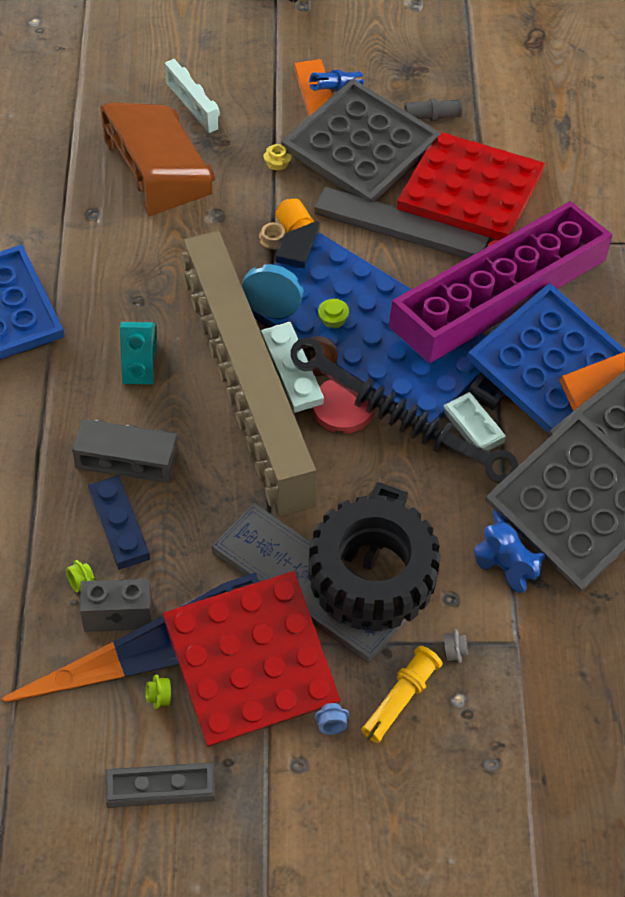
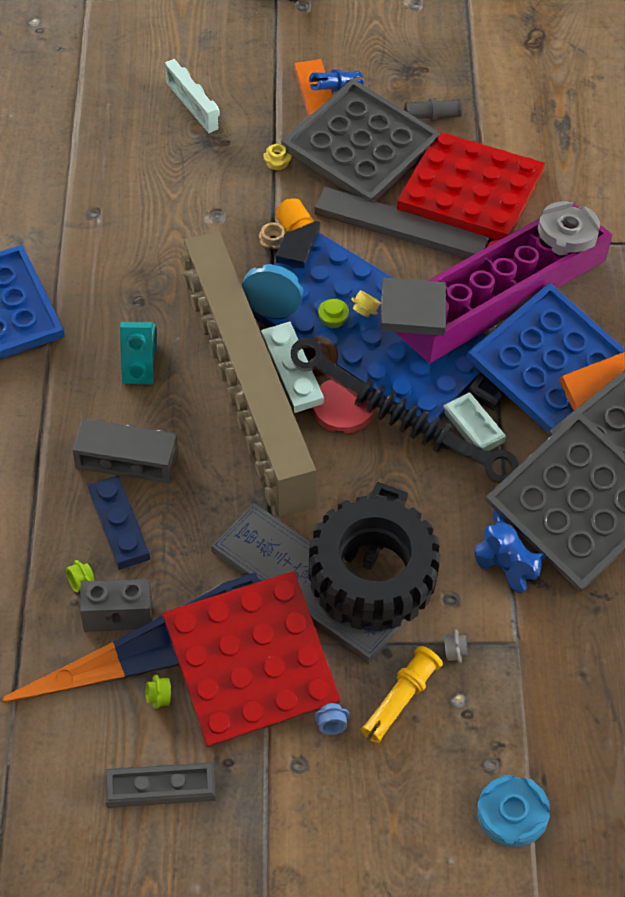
dark orange windscreen [100,102,215,216] -> none
none -> light yellow plate [351,290,381,318]
none -> dark grey tile [380,277,446,336]
none -> dark azure tile [477,775,550,847]
none -> light grey plate [538,201,600,255]

